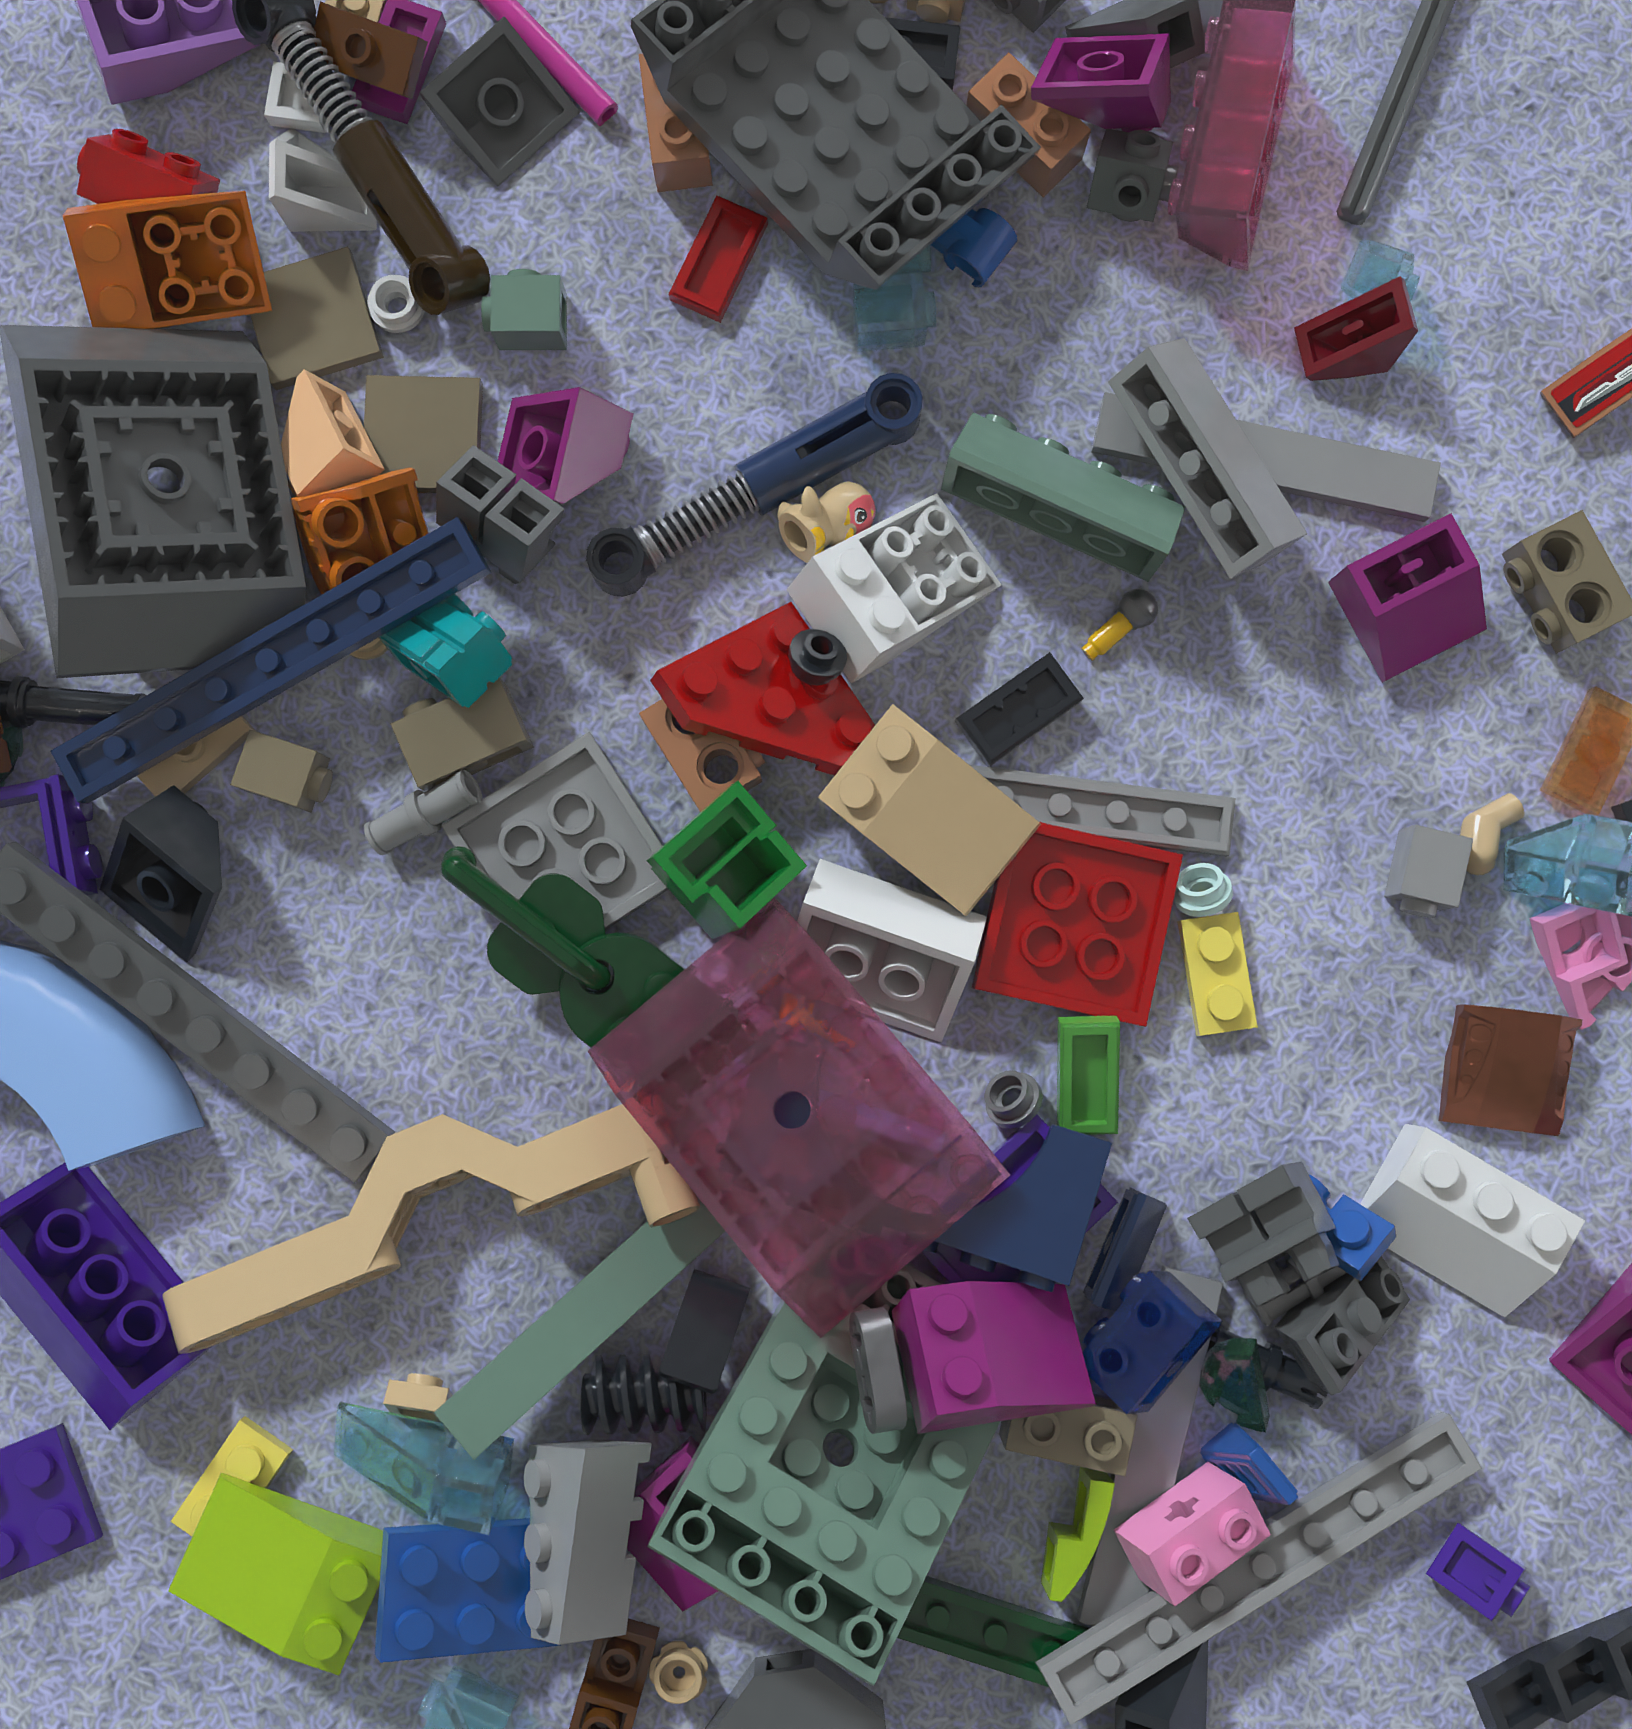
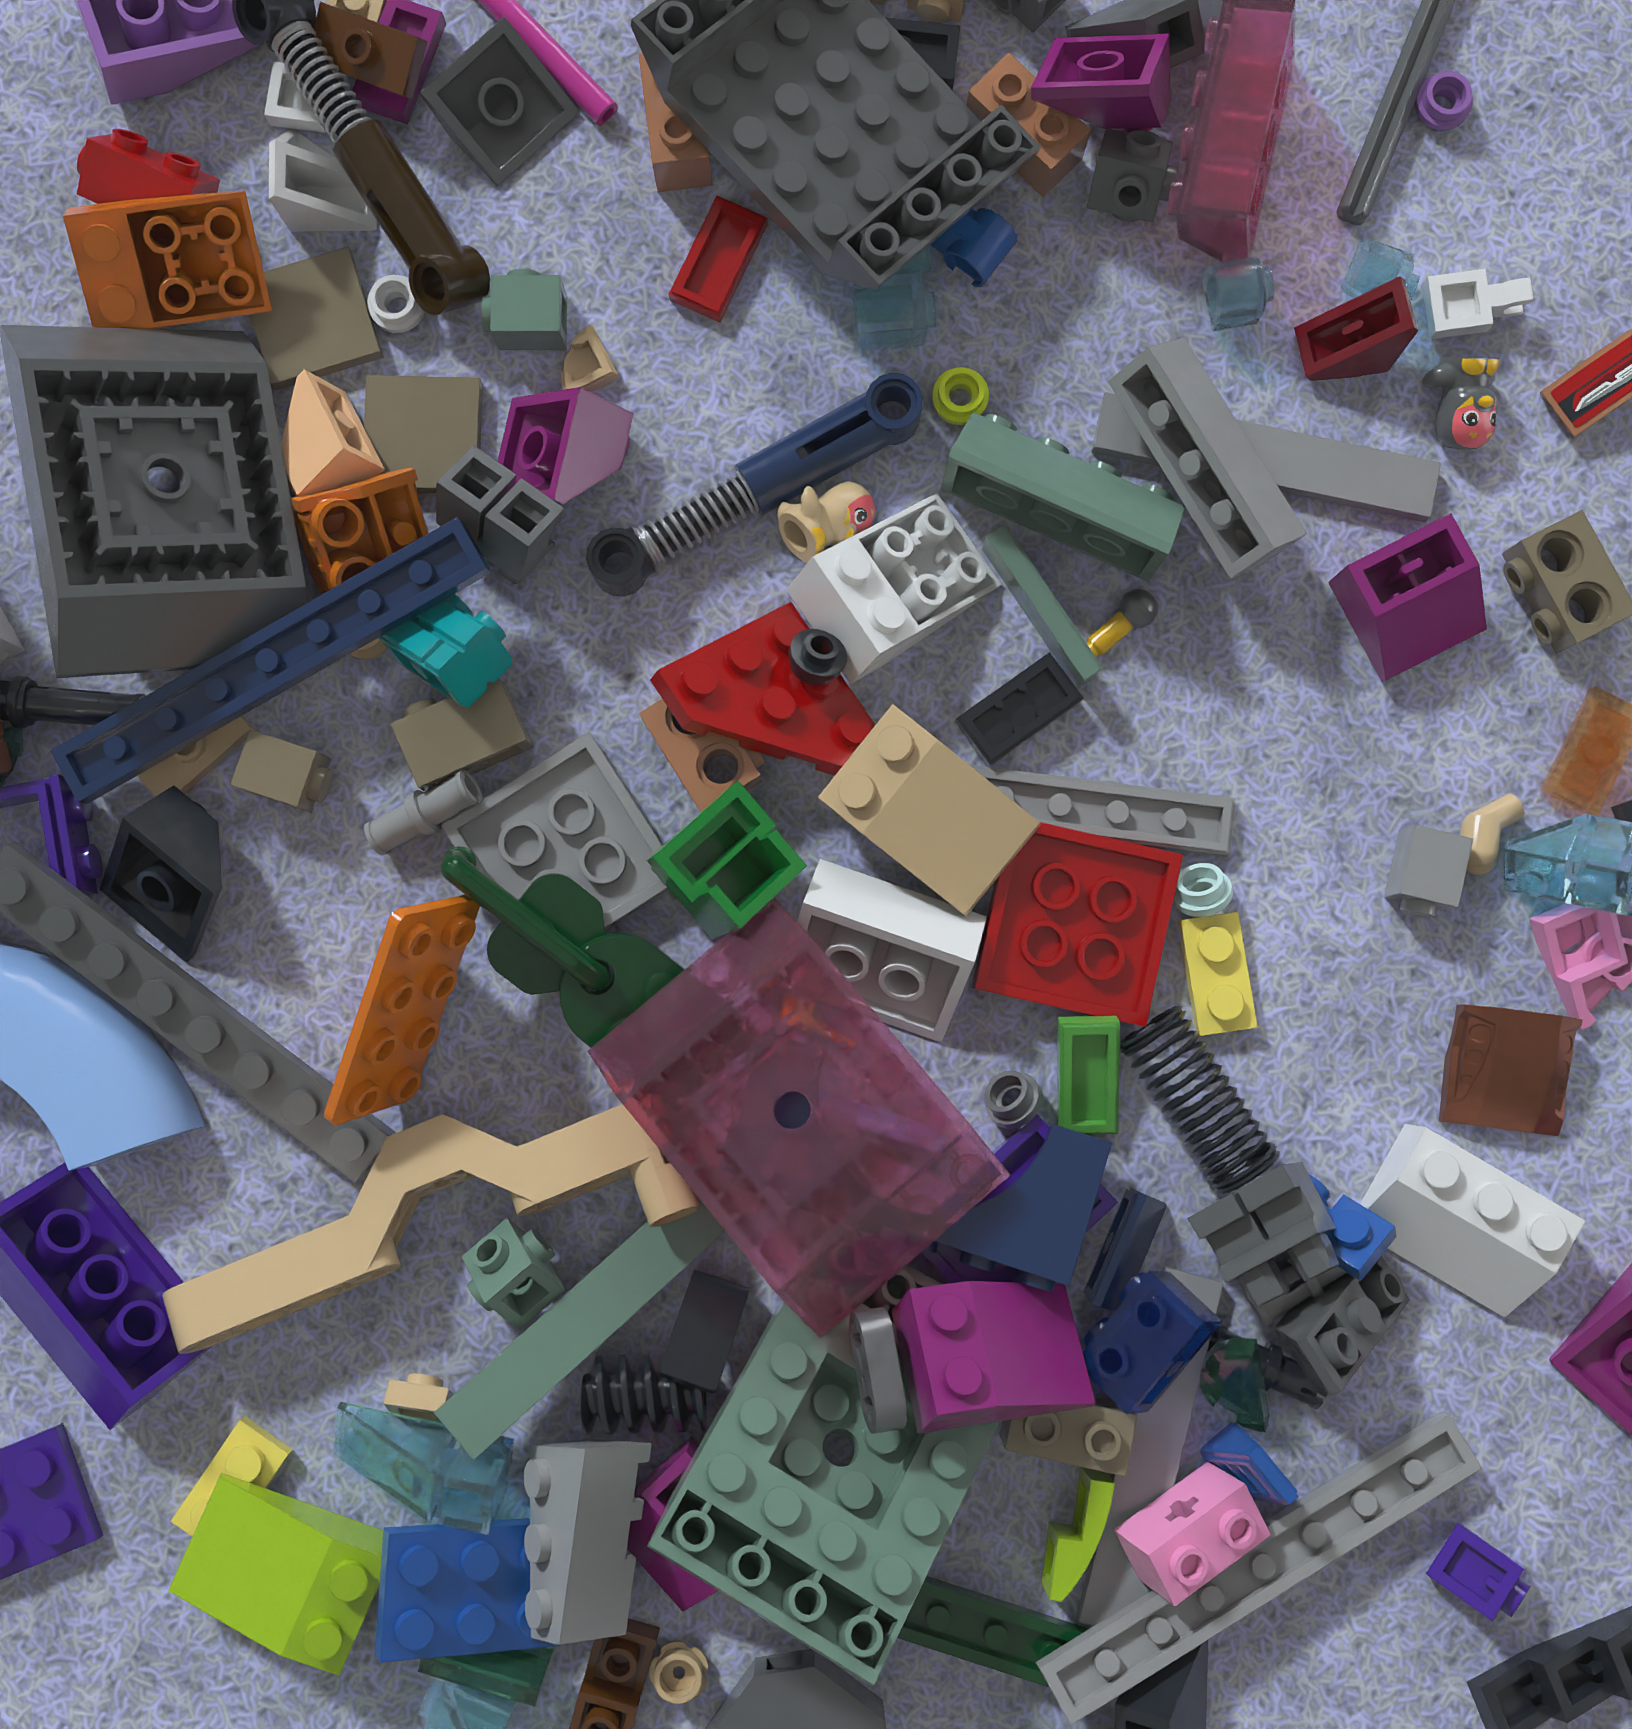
none -> orange bracket [324,895,480,1126]
none -> clear green tile [418,1646,555,1707]
none -> sand green brick [461,1218,565,1330]
none -> tan tile [561,324,619,392]
none -> neon yellow plate [932,367,989,425]
none -> sand green tile [982,525,1101,689]
none -> black piece [1120,1006,1280,1195]
none -> clear light blue plate [1202,256,1274,332]
none -> medium lavender plate [1414,71,1473,131]
none -> white plate [1422,269,1533,339]
none -> animal [1422,357,1500,450]

